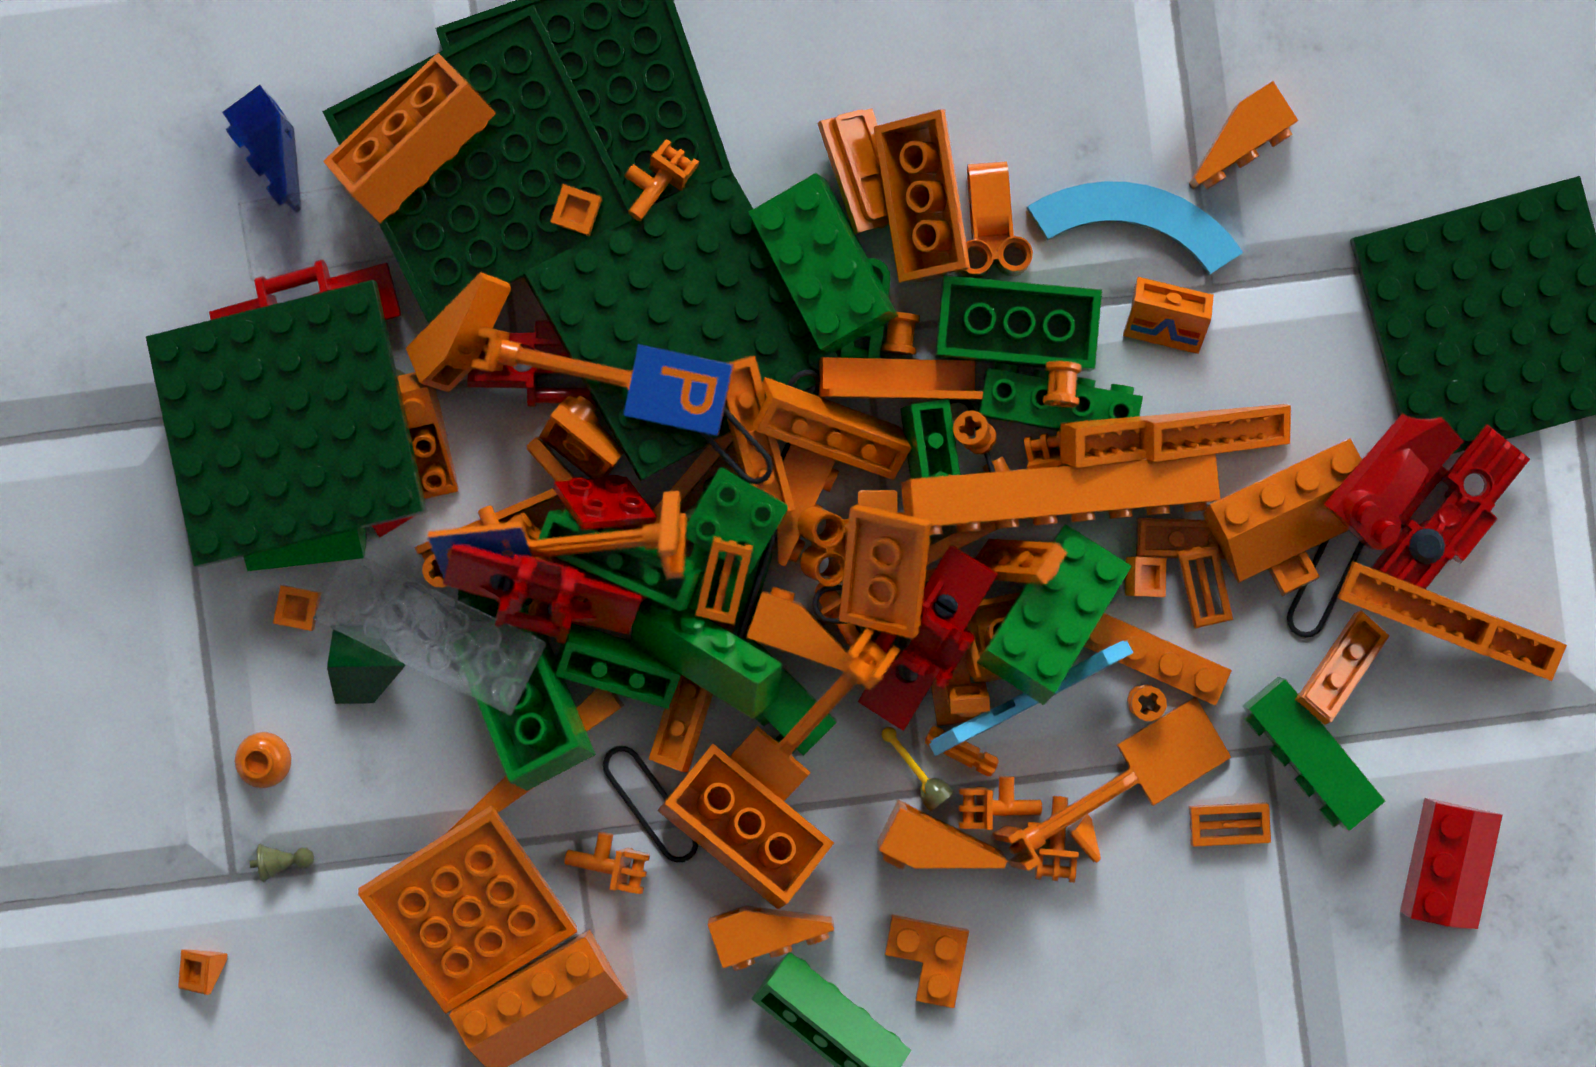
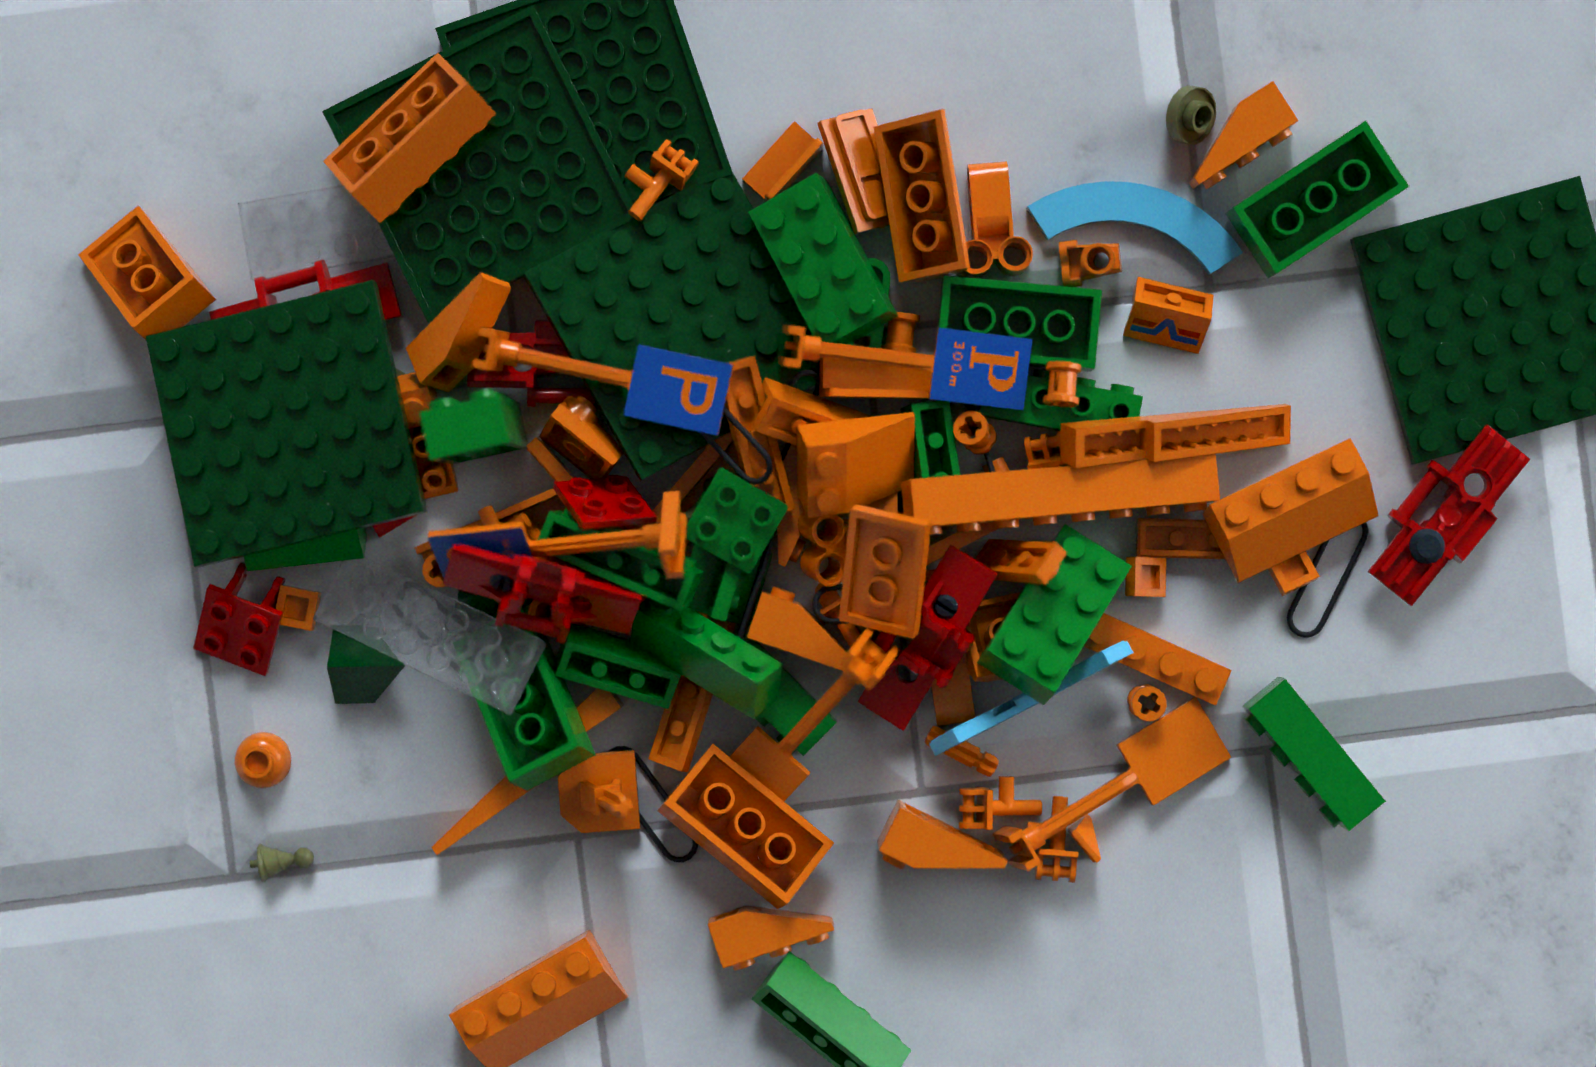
orange slope [178,949,227,995] -> none
clear blue slope [222,85,301,213] -> none
orange plate [358,805,578,1014] -> none
orange plate [550,184,602,236] -> none
orange arm [564,832,650,894] -> none
orange tile [695,537,753,624] -> none
hinge [881,727,954,812] -> none
orange plate [885,915,969,1008] -> none
orange plate [946,682,990,717] -> none
orange tile [1177,543,1233,628] -> none
orange tile [1189,802,1271,847] -> none
orange tile [1296,610,1390,725] -> none
red slope [1324,413,1464,550] -> none
orange slope [1337,561,1567,681] -> none
red slope [1400,798,1503,929] -> none
none -> orange slope [78,205,216,340]
none -> red plate [193,562,286,676]
none -> green brick [419,389,528,464]
none -> orange piece [558,750,640,833]
none -> orange panel [742,121,823,202]
none -> piece [778,325,1033,410]
none -> orange slope [797,412,915,518]
none -> orange plate [1059,240,1122,287]
none -> olive plate [1166,85,1216,145]
none -> green brick [1225,120,1409,278]

